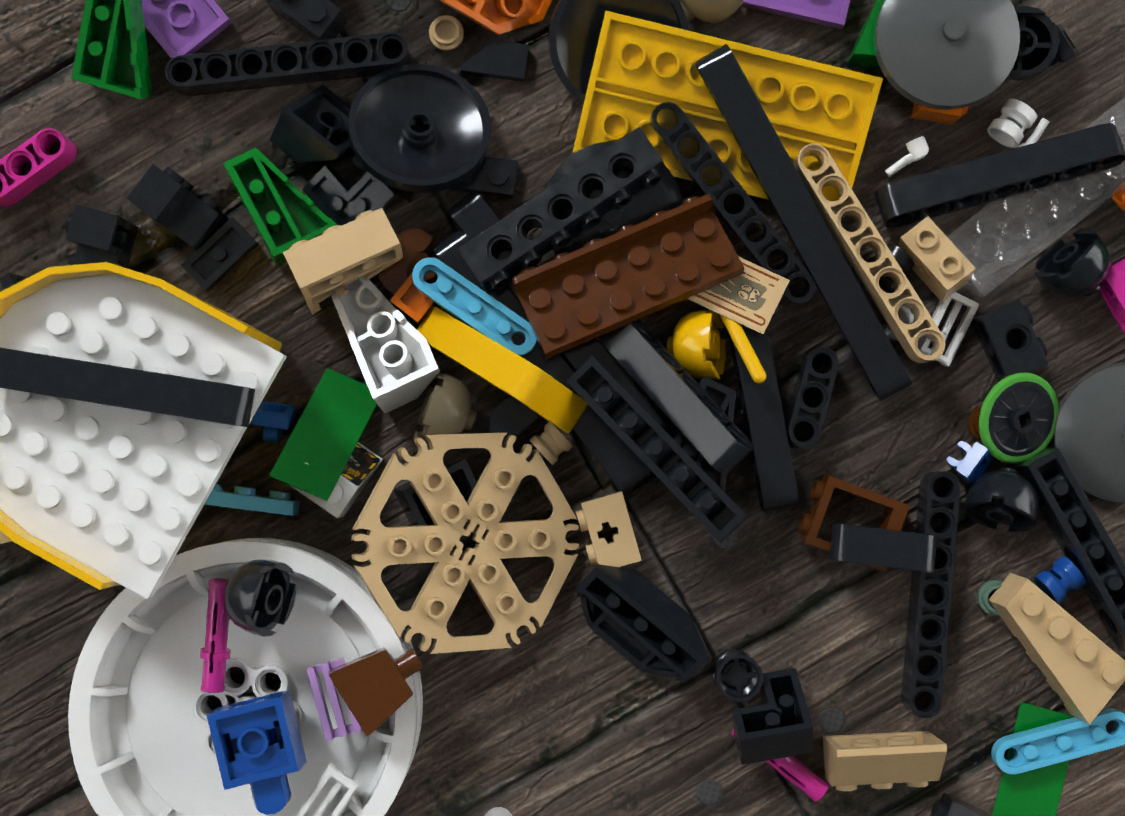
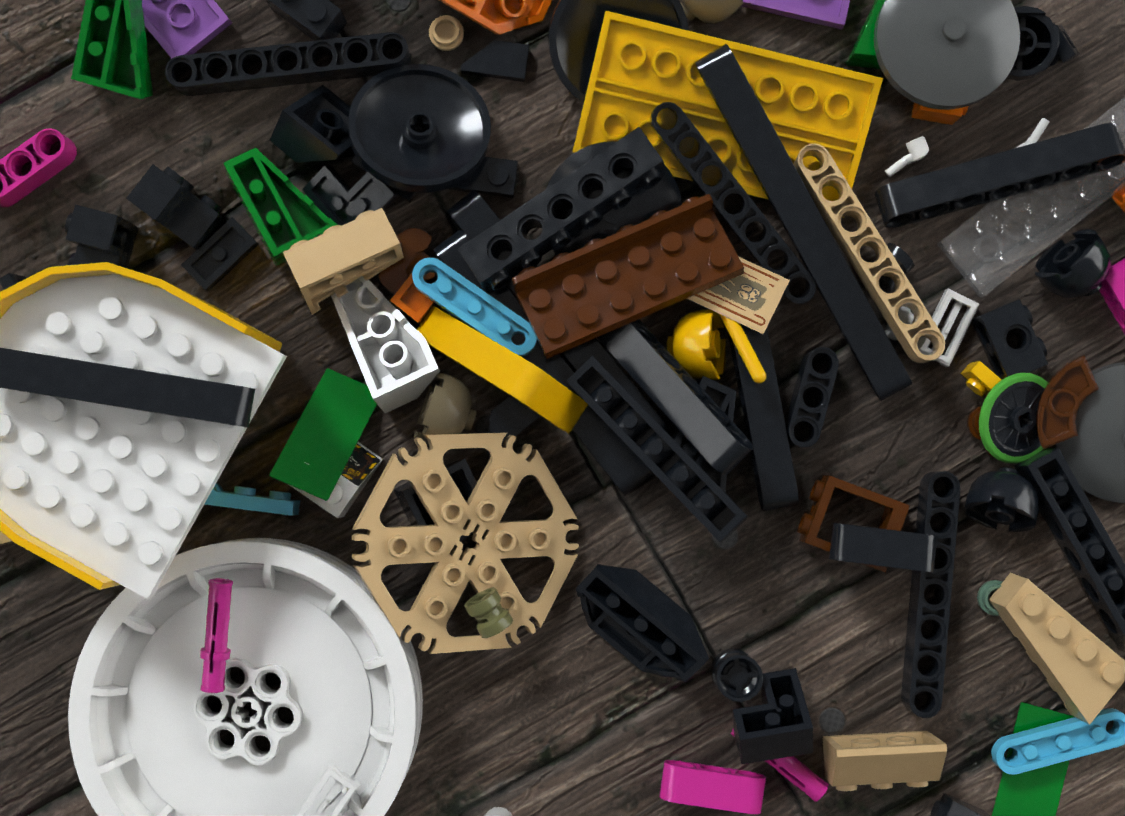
blue brick [206,690,307,815] -> none
black cylinder [224,559,296,637] -> none
blue tile [252,401,296,443] -> none
lavender tile [306,657,362,741] -> none
reddish brown torso [328,647,424,736] -> none
tan wheel [529,422,573,466] -> none
tan brick [576,491,642,567] -> none
tan brick [898,216,976,302] -> none
tile [947,441,994,486] -> none
white wheel [987,99,1037,148] -> none
blue wheel [1034,556,1086,604] -> none
none -> olive wheel [464,588,513,638]
none -> dark pink beam [659,760,766,814]
none -> yellow plate [960,361,1002,396]
none -> reddish brown tile [1036,355,1099,449]

